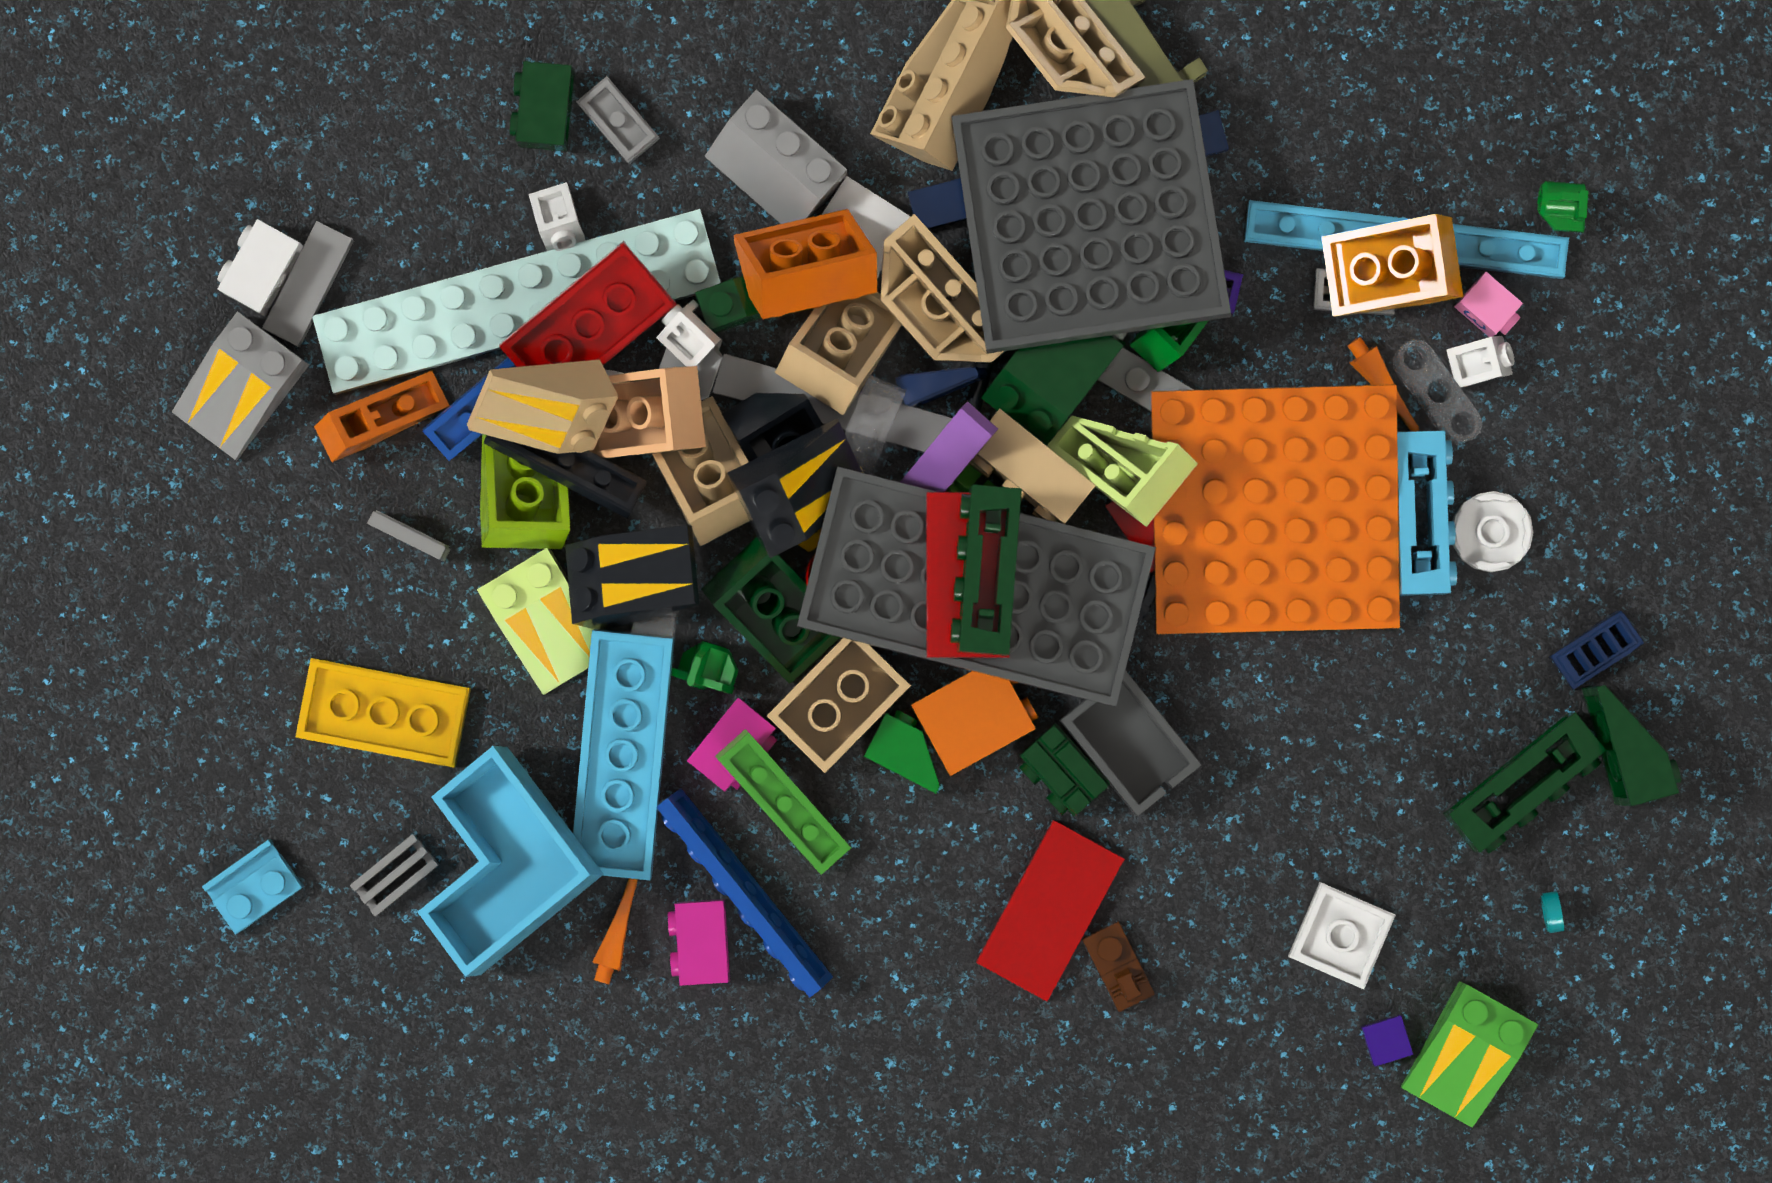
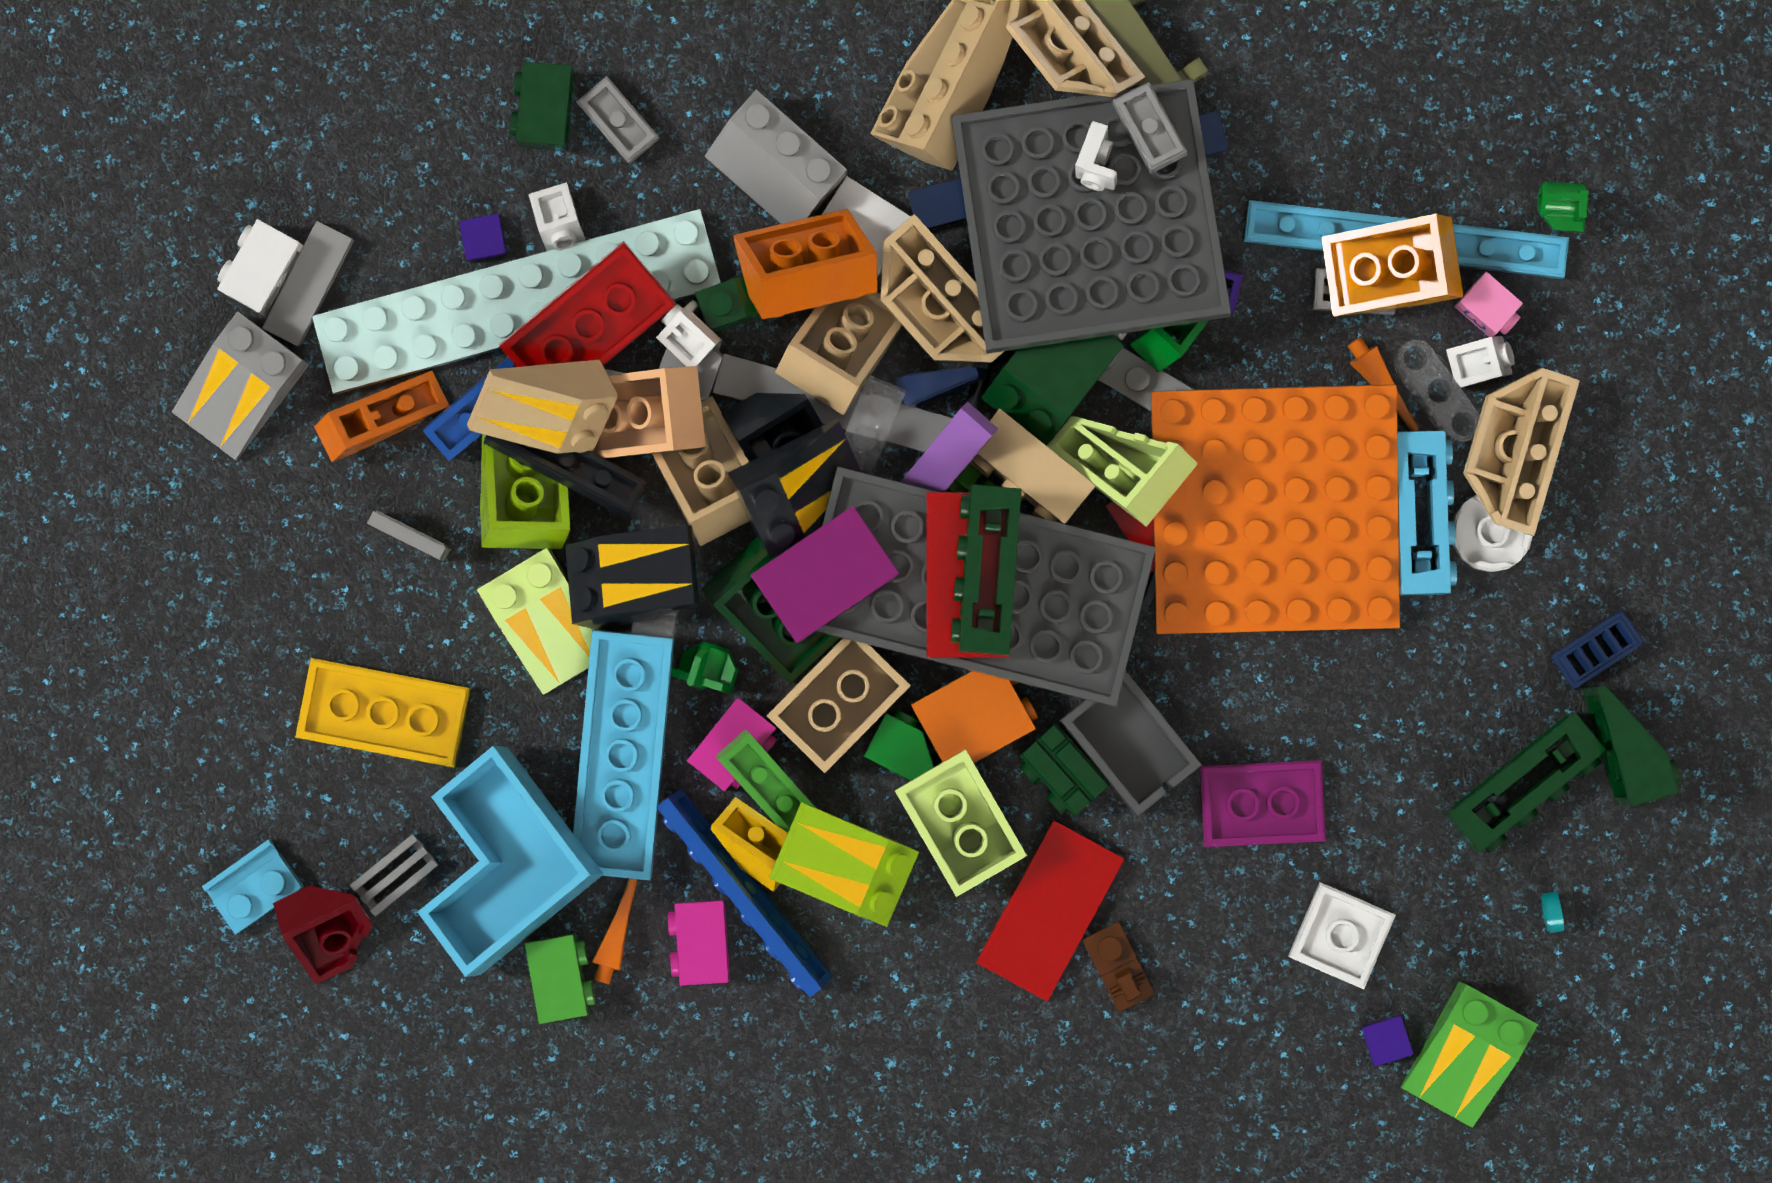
none -> dark red slope [273,885,372,985]
none -> dark purple tile [459,214,507,262]
none -> bright green piece [525,933,596,1024]
none -> yellow slope [711,797,788,892]
none -> magenta tile [750,506,899,644]
none -> lime slope [769,802,919,927]
none -> yellowish green slope [895,749,1027,897]
none -> white bracket [1075,121,1117,191]
none -> light grey plate [1113,82,1187,174]
none -> magenta tile [1199,760,1326,847]
none -> tan wedge [1463,368,1580,536]

